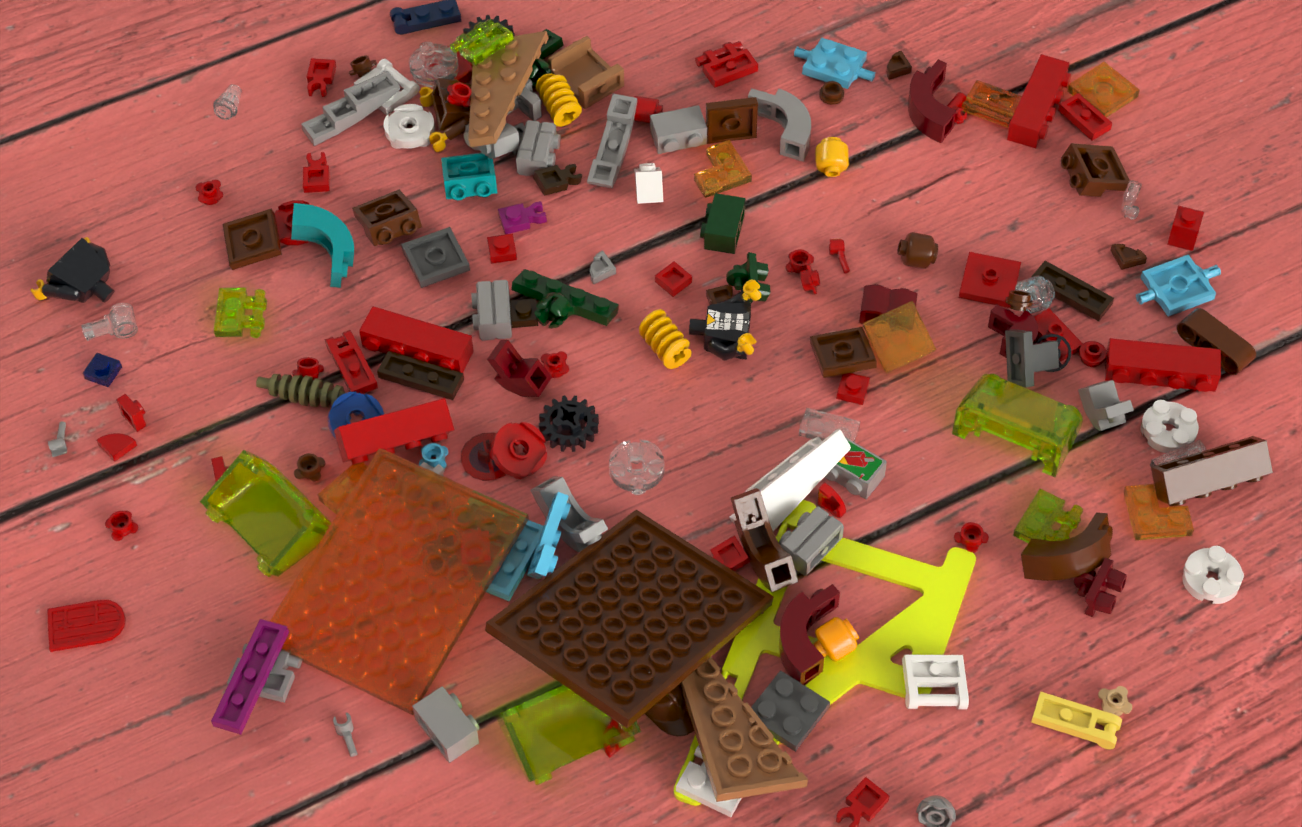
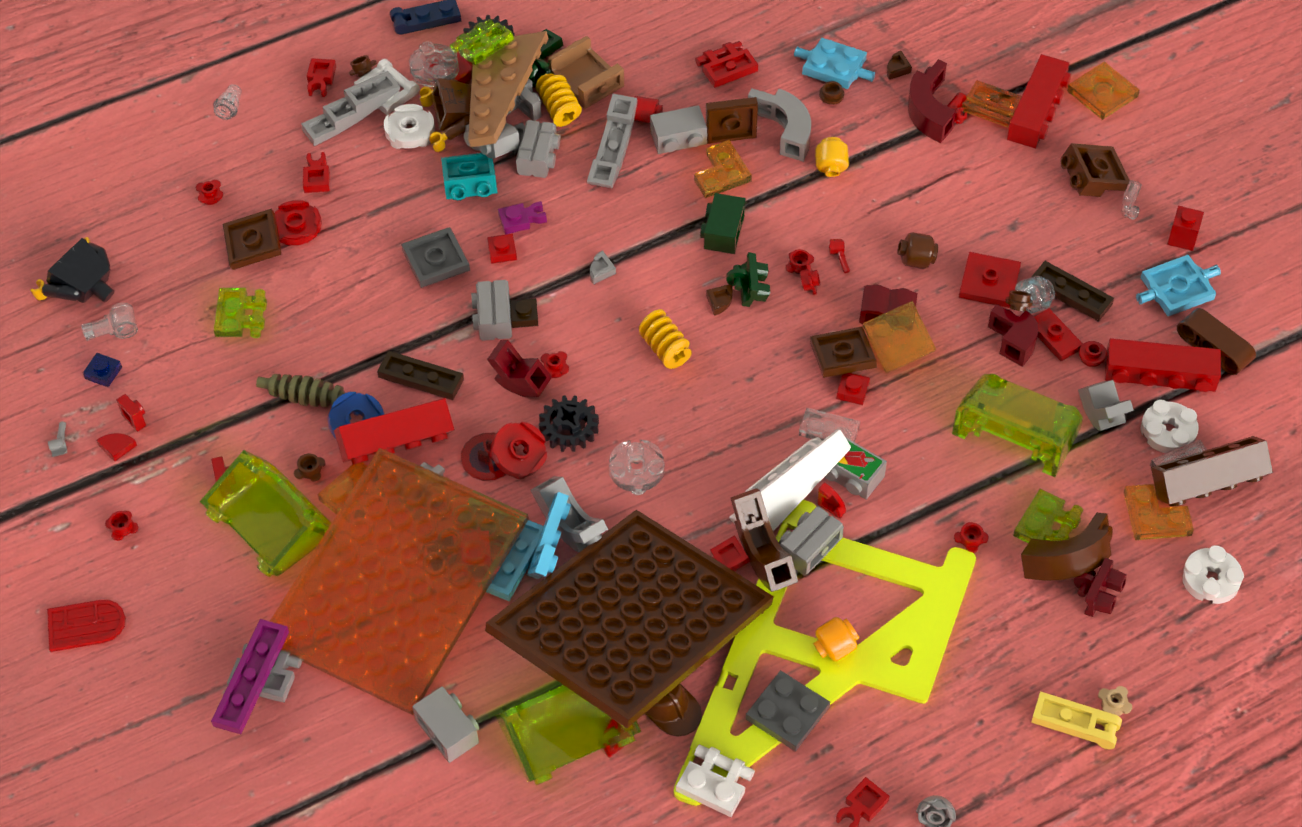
teal arch [291,203,354,288] -> none
red plate [292,357,324,380] -> none
red plate [325,330,378,394] -> none
light grey hand [333,713,357,757] -> none
reddish brown plate [352,189,422,246] -> none
red brick [359,306,474,373] -> none
medium azure plate [419,443,449,469] -> none
red plate [447,82,472,107] -> none
dark green plate [511,269,619,329] -> none
dark brown plate [533,164,582,196] -> none
white slope [634,163,663,204] -> none
red plate [655,261,692,297] -> none
medium nougat wing [680,657,808,802] -> none
torso [689,280,761,361] -> none
dark red arch [779,584,840,685] -> none
white plate [902,655,969,709] -> none
dark grey piece [1005,329,1071,388] -> none
red plate [1058,93,1112,141] -> none
reddish brown tile [1110,244,1147,270] -> none

